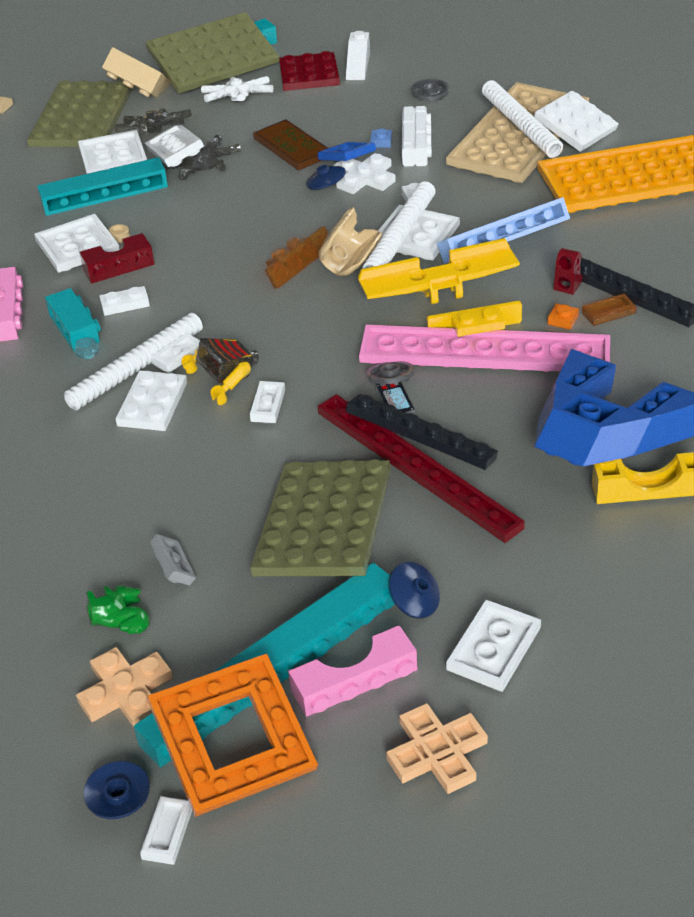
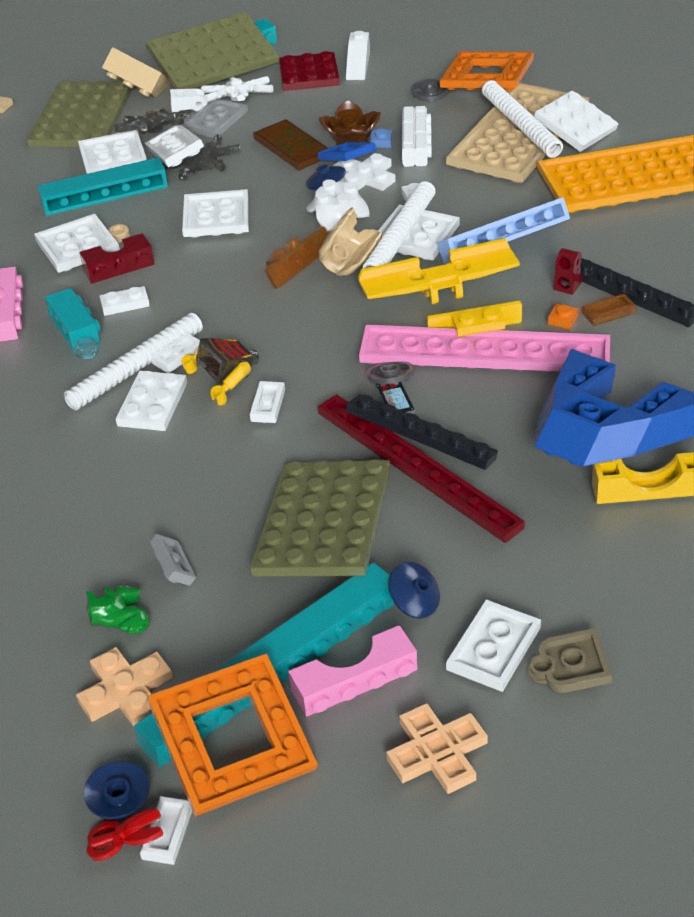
none -> red piece [86,809,163,861]
none -> white leg [170,89,207,115]
none -> white plate [182,189,249,238]
none -> light grey tile [183,99,248,139]
none -> white brick [306,180,369,231]
none -> reddish brown brick [319,100,381,145]
none -> orange plate [440,51,534,91]
none -> dark tan plate [528,628,612,693]

